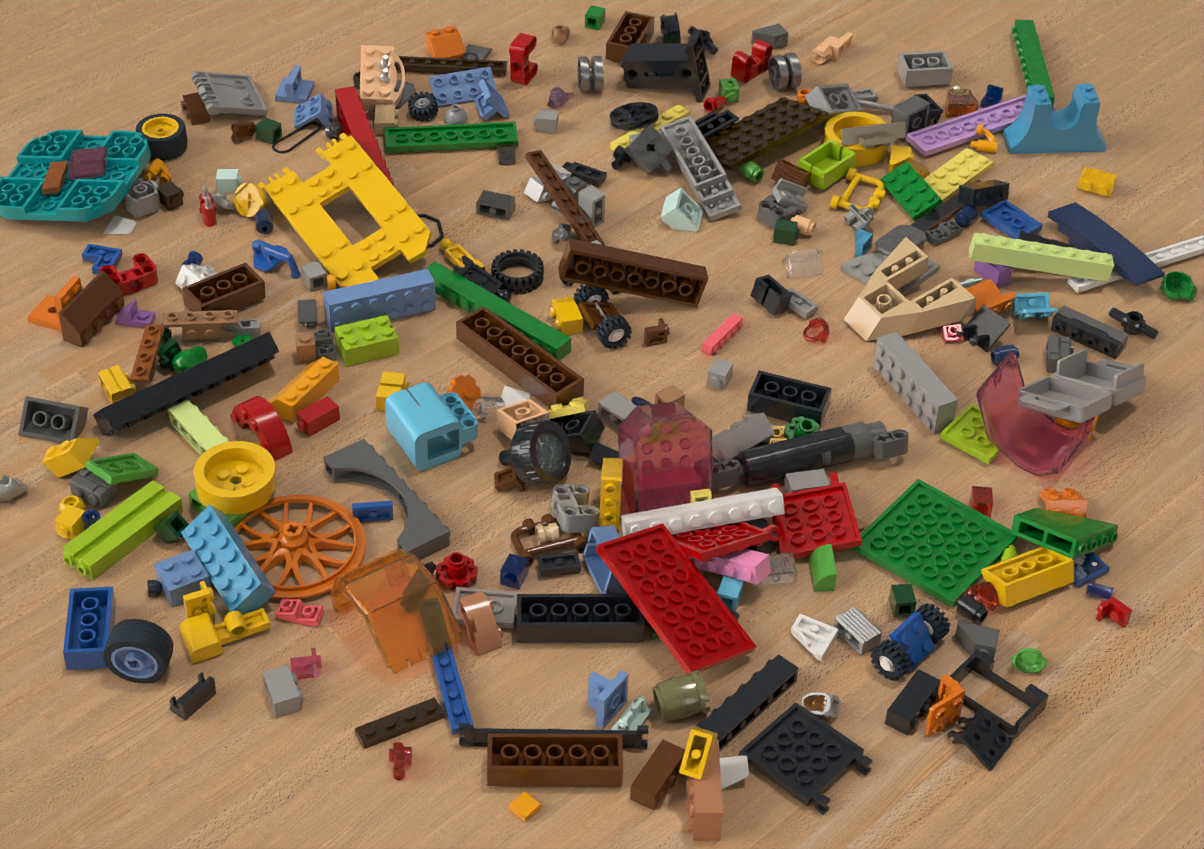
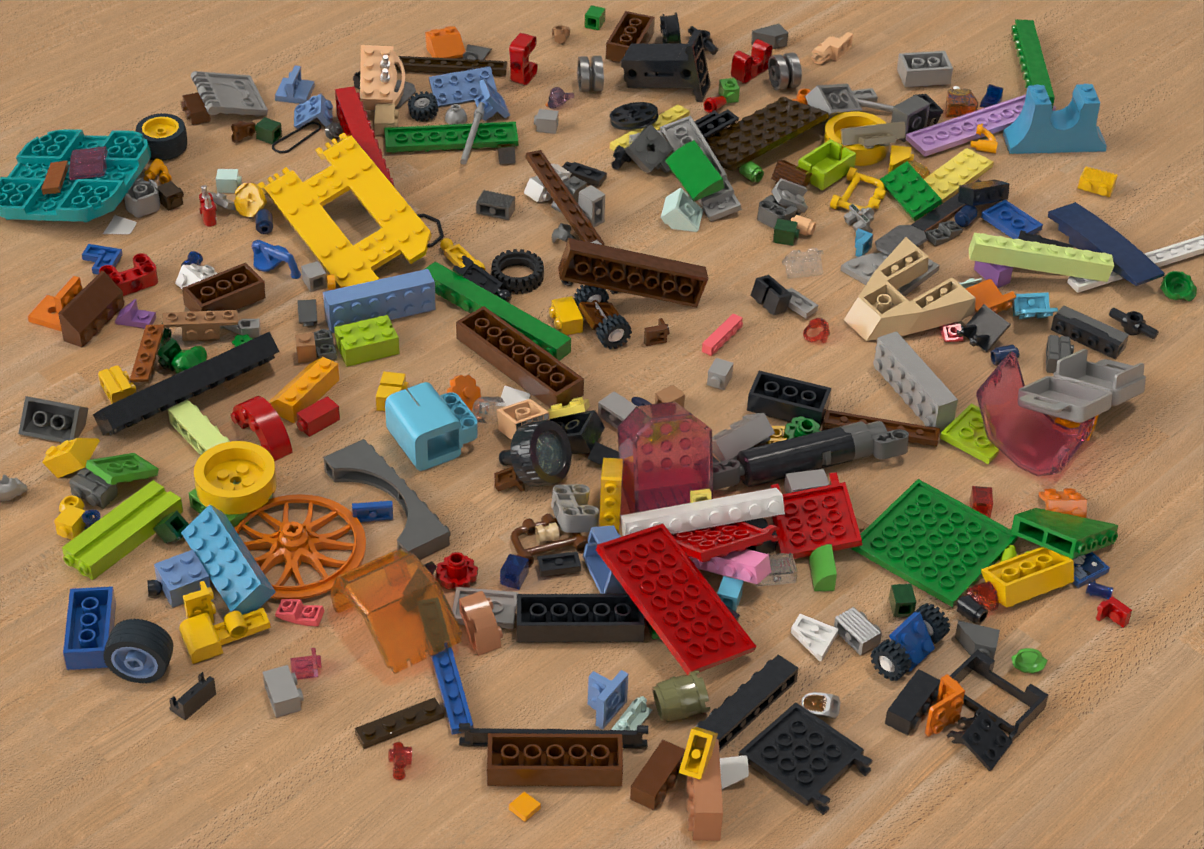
none -> light grey bar [460,102,485,165]
none -> green slope [665,140,725,202]
none -> reddish brown plate [823,410,940,447]

